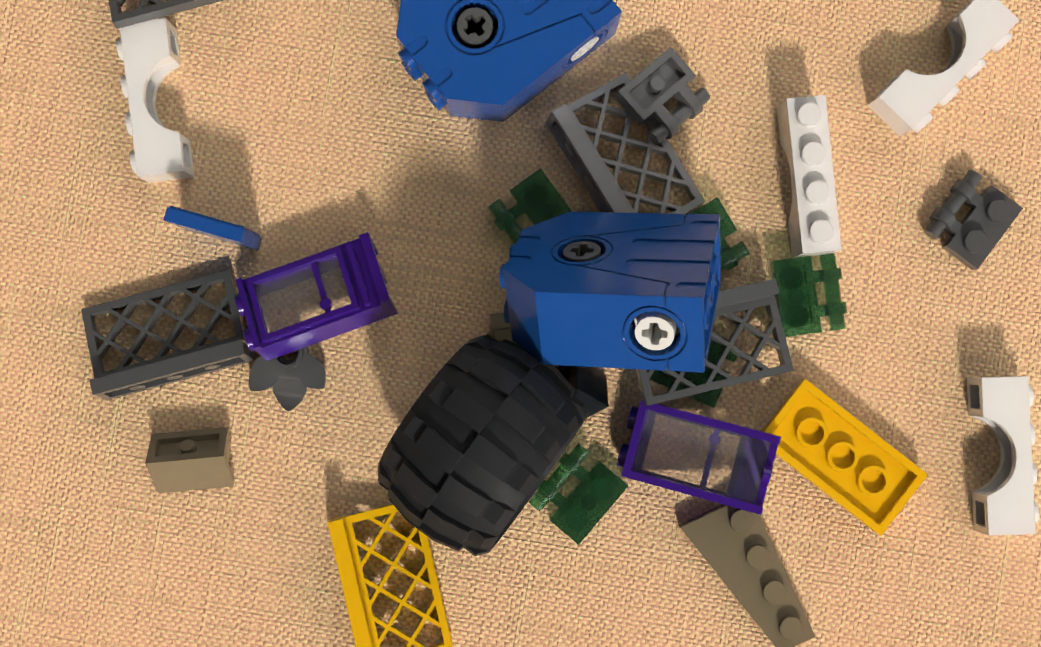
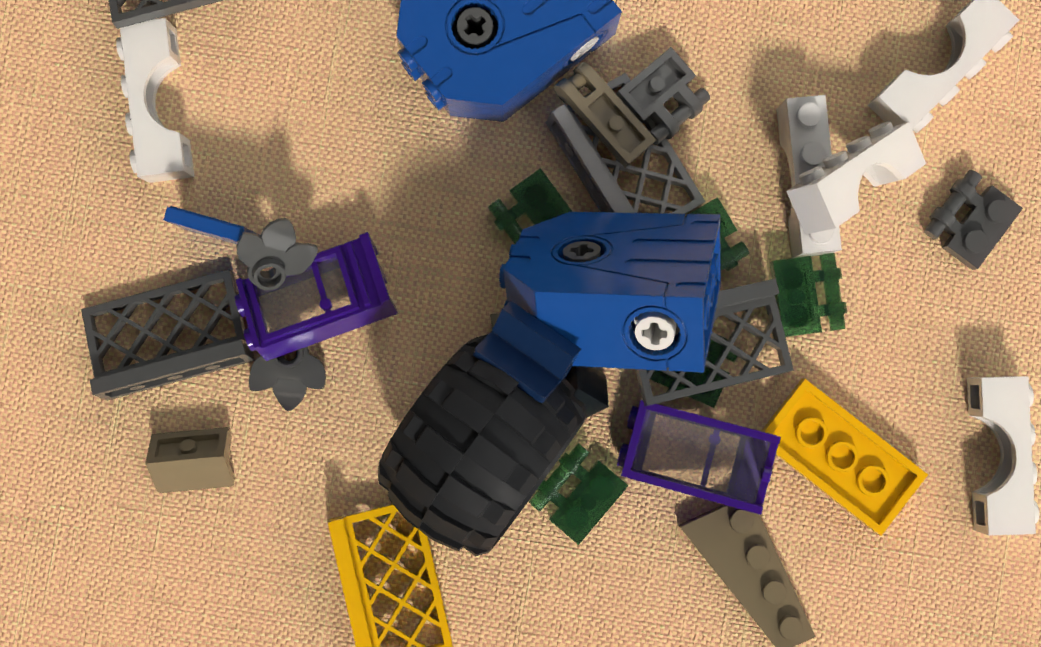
none -> dark grey plate [236,218,318,290]
none -> dark blue panel [473,300,581,403]
none -> dark tan plate [554,62,656,168]
none -> white arch [786,121,926,235]

